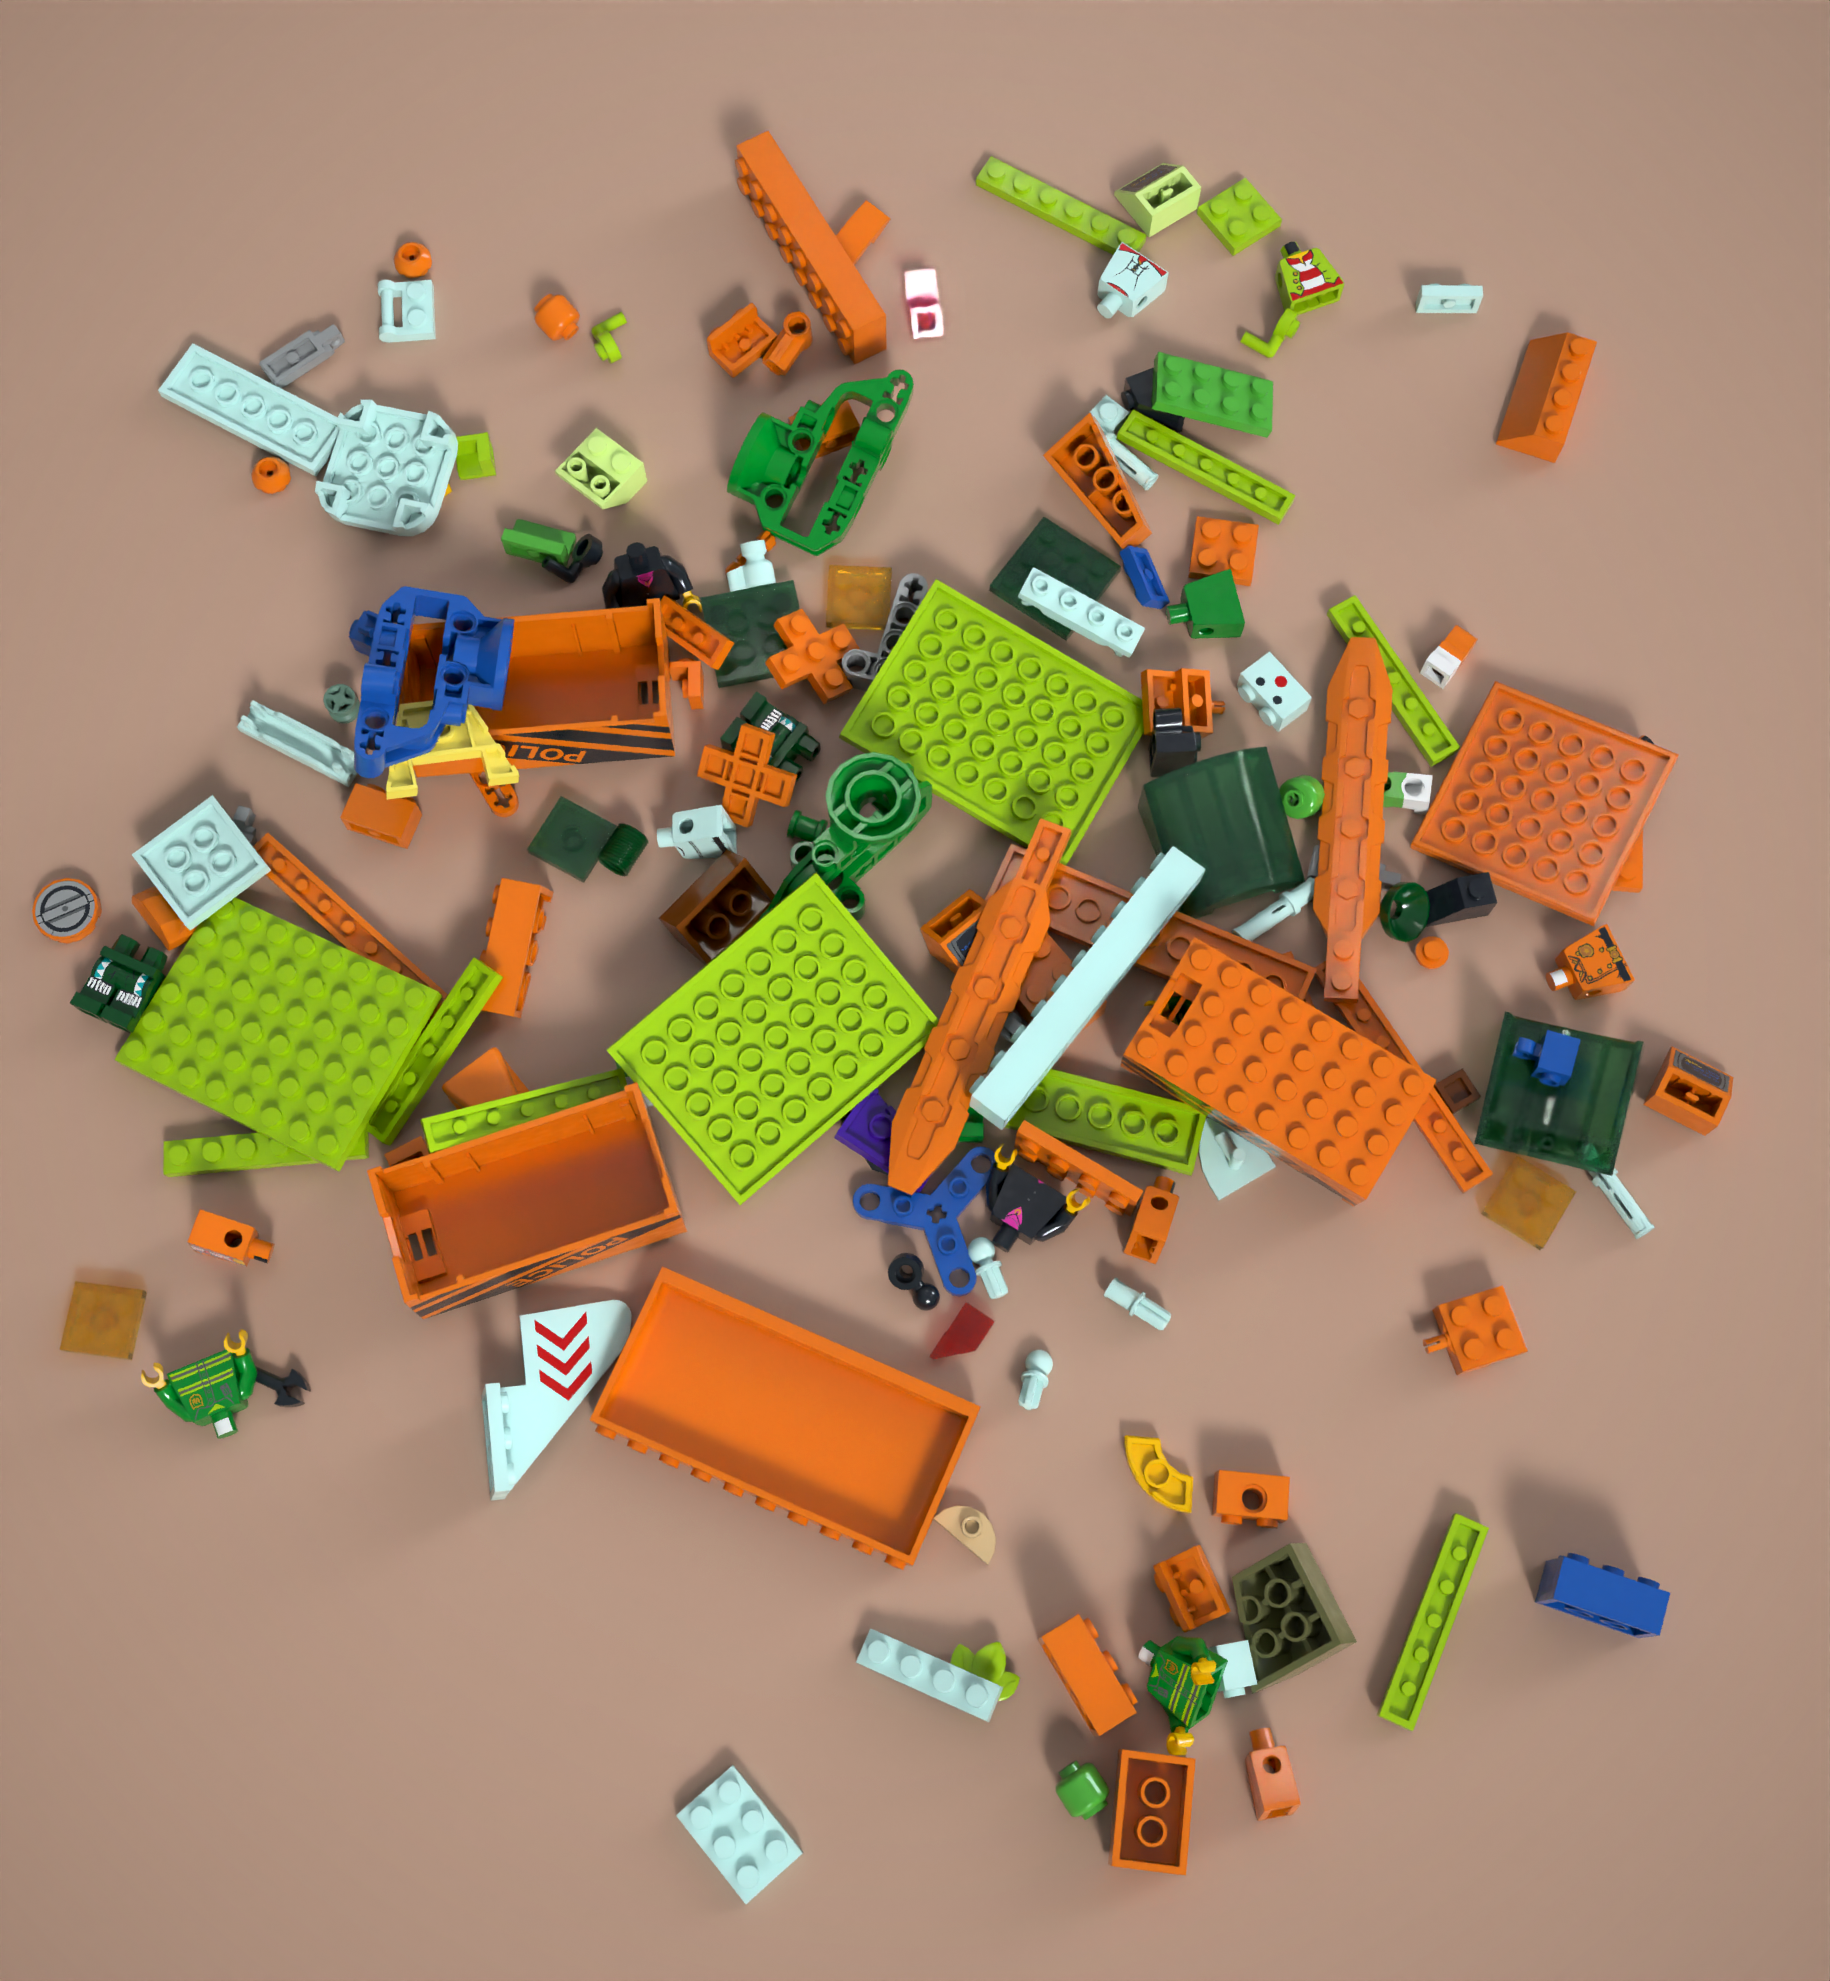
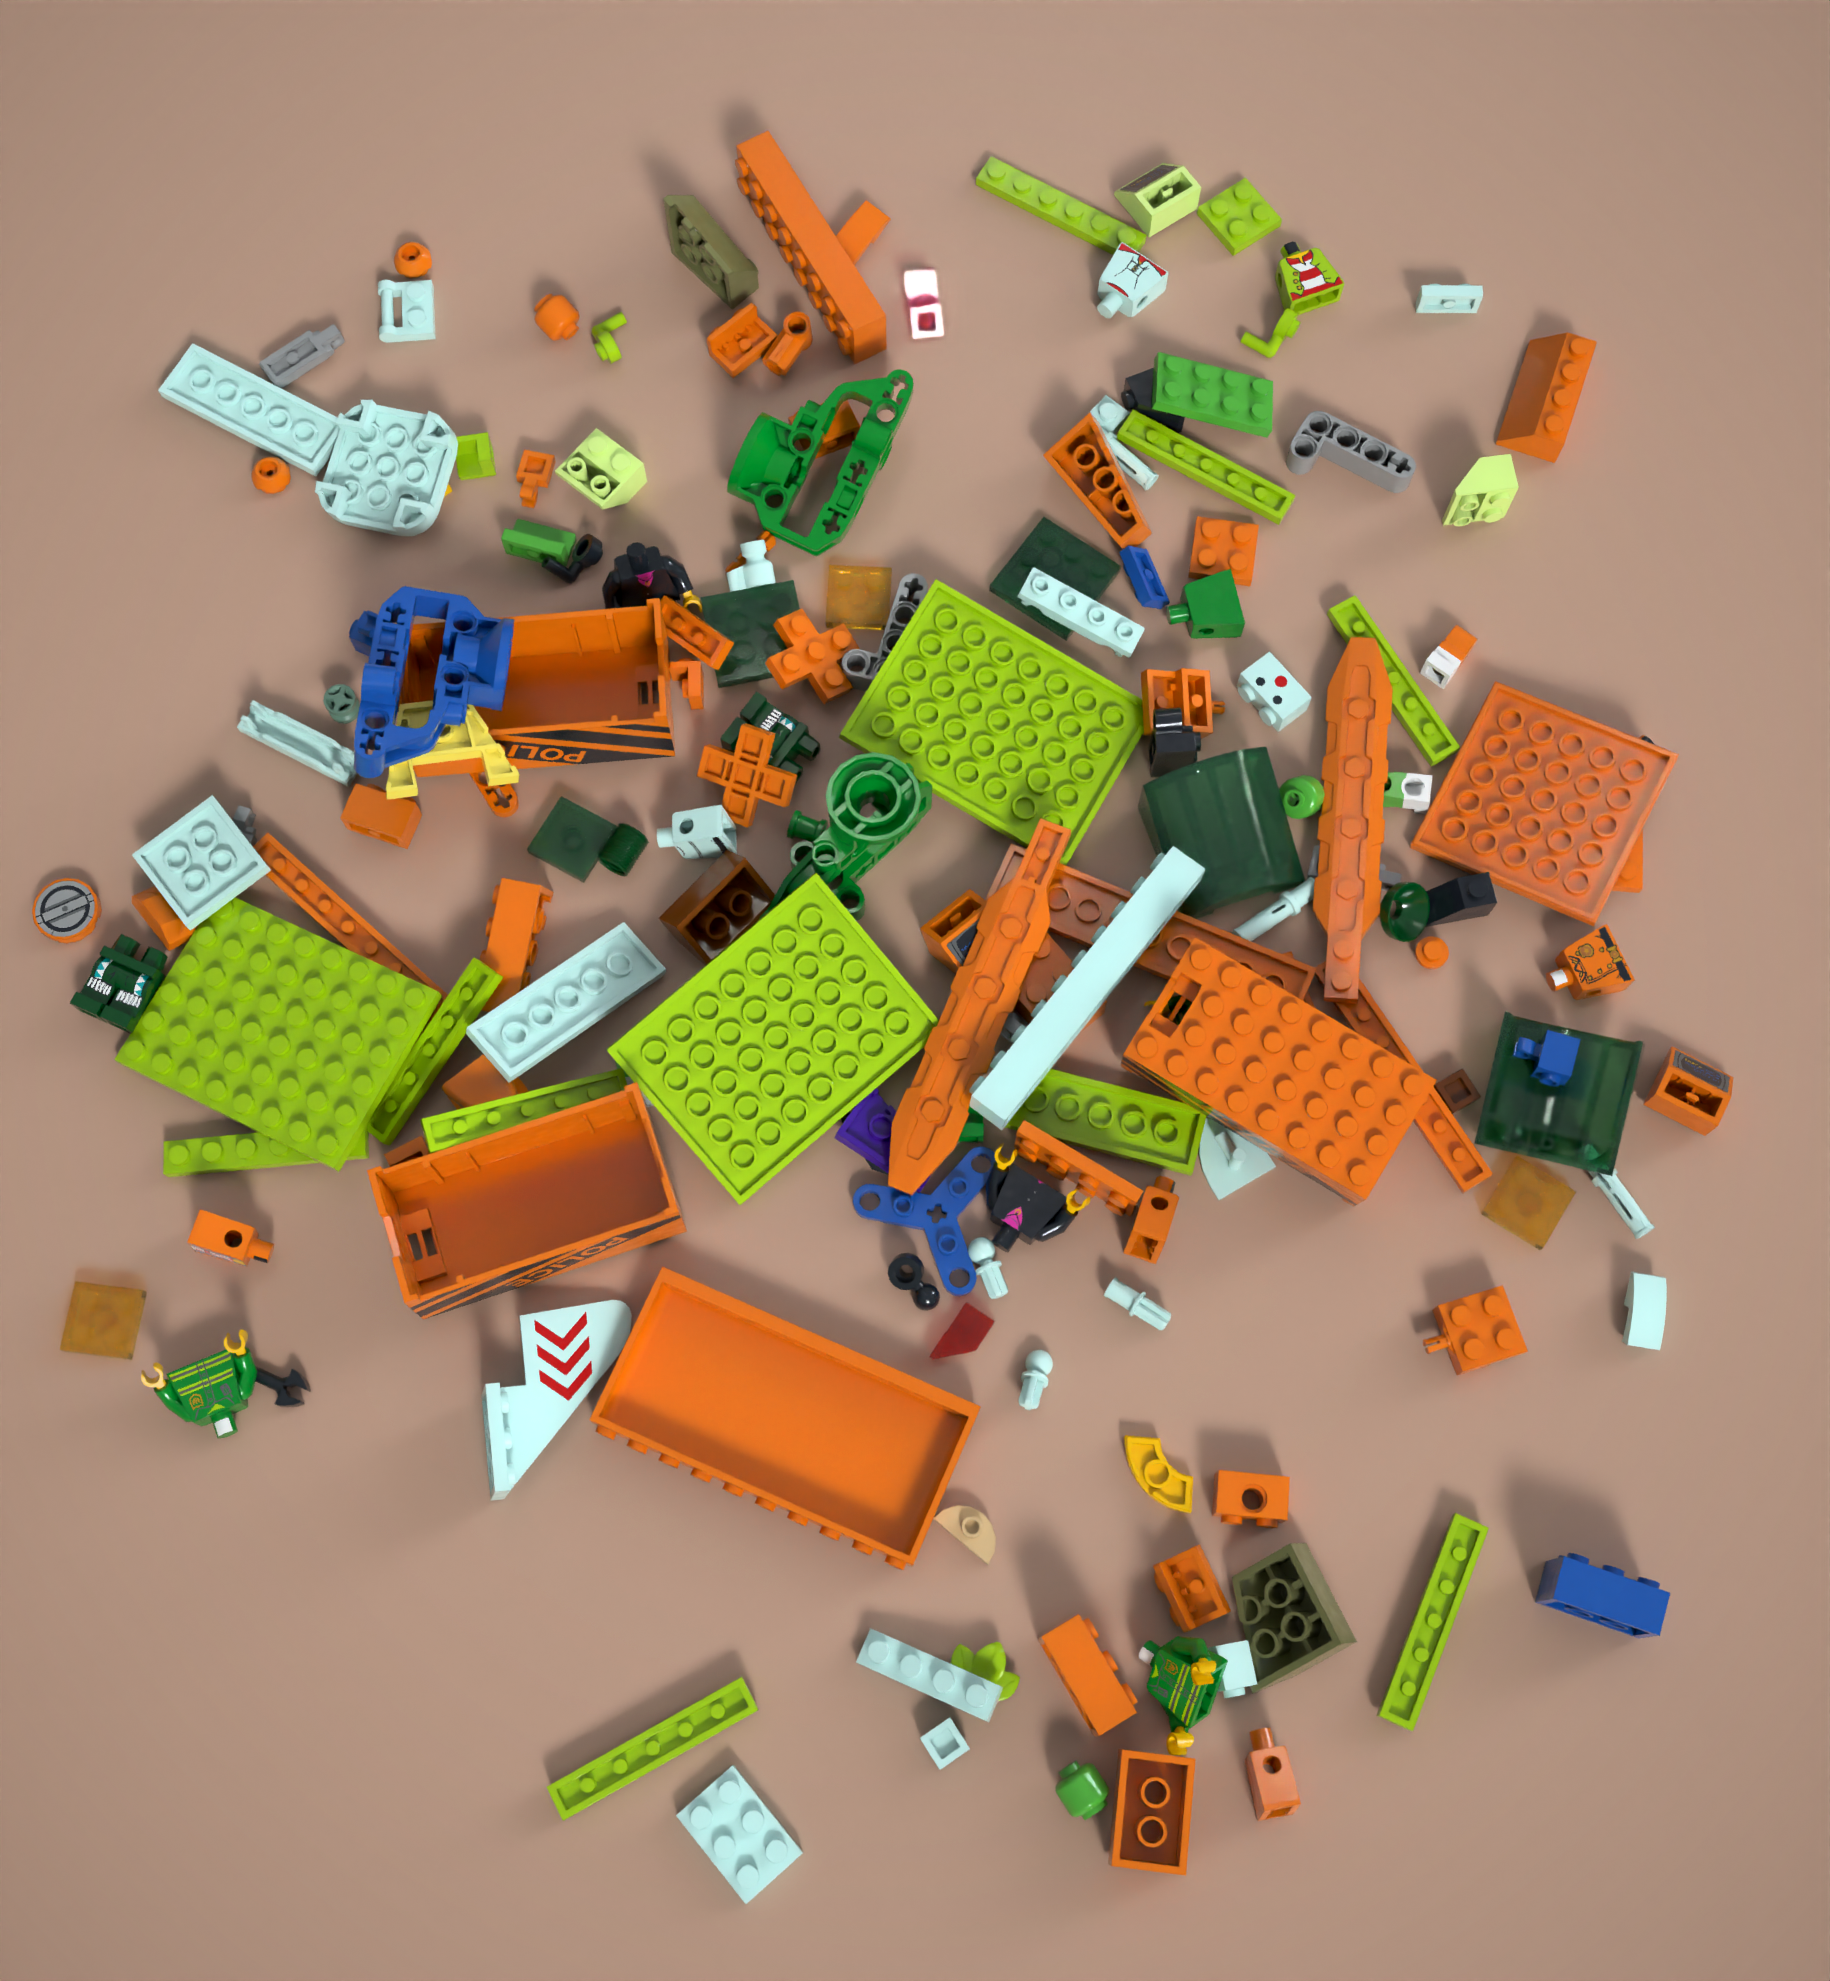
none -> light aqua plate [466,922,666,1083]
none -> orange plate [516,449,556,508]
none -> lime plate [547,1677,759,1821]
none -> olive wedge [663,195,759,310]
none -> light aqua plate [920,1717,970,1770]
none -> light grey beam [1286,411,1416,493]
none -> yellowish green slope [1442,454,1519,526]
none -> light aqua slope [1622,1272,1667,1350]

